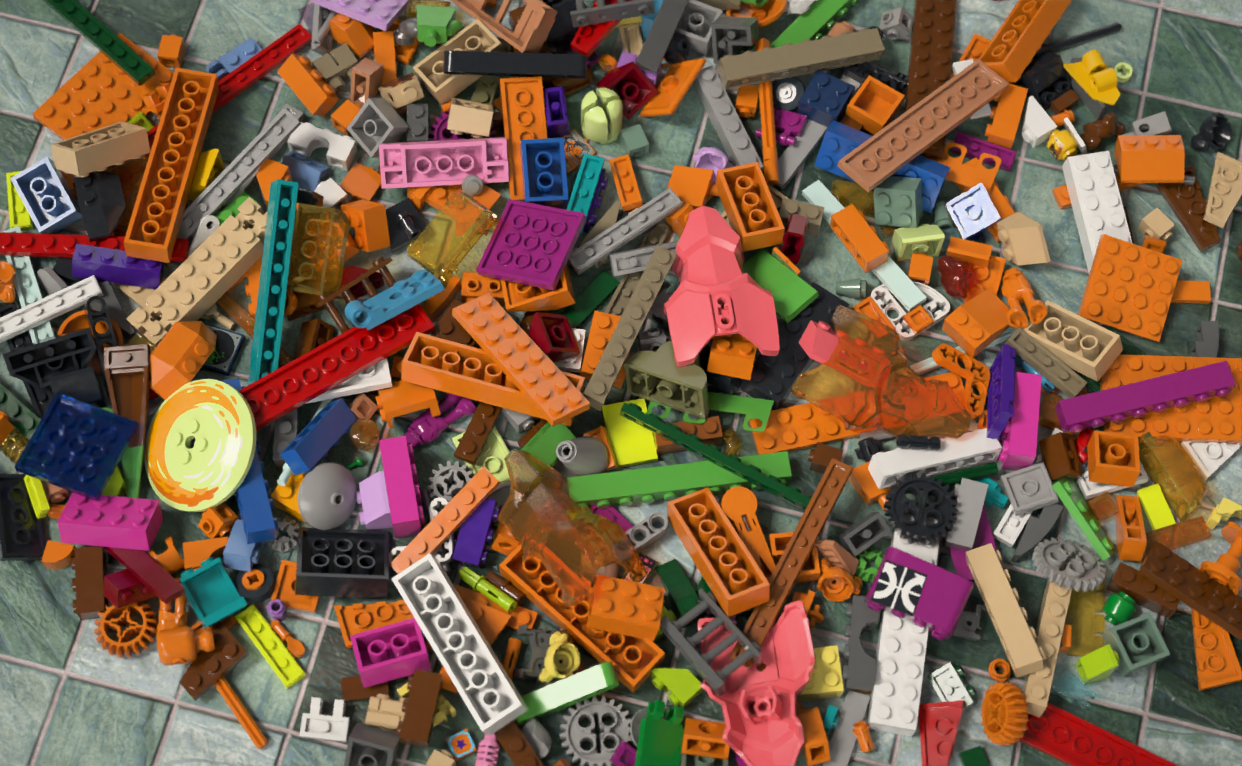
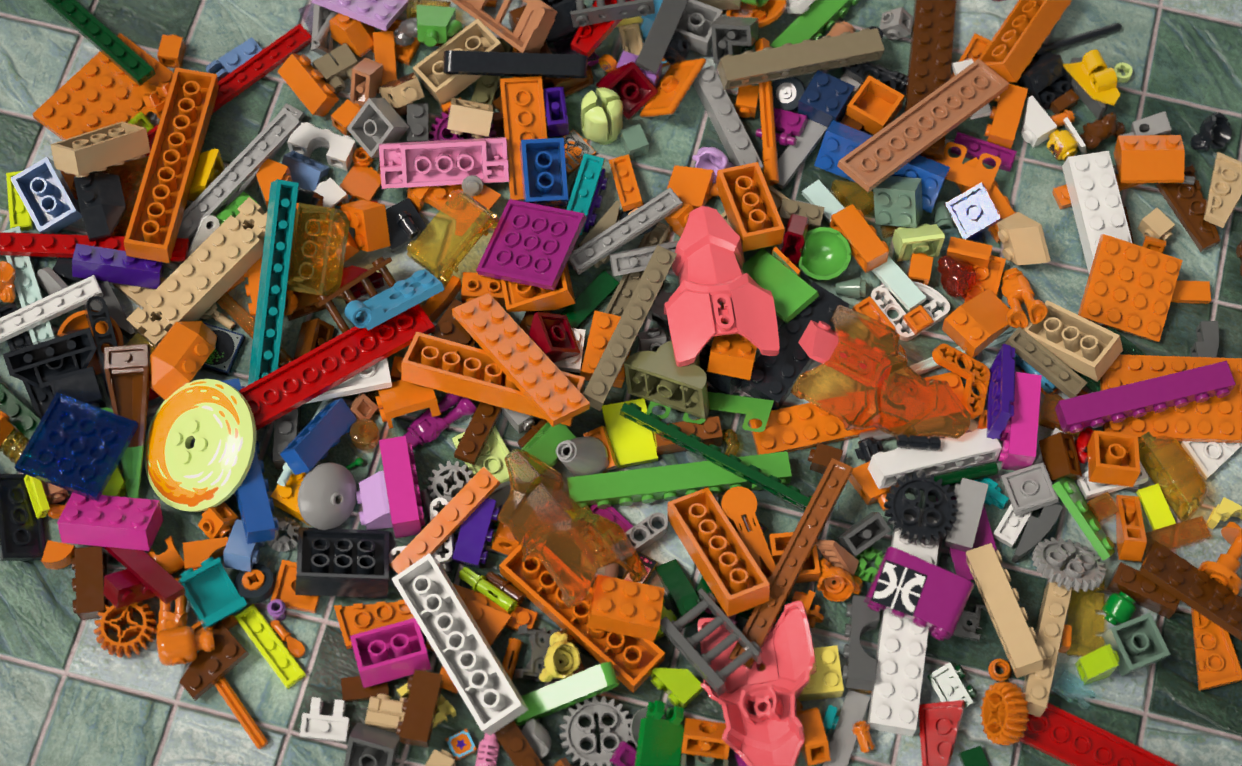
none -> orange plate [352,147,374,167]
none -> bright green cylinder [799,227,851,281]

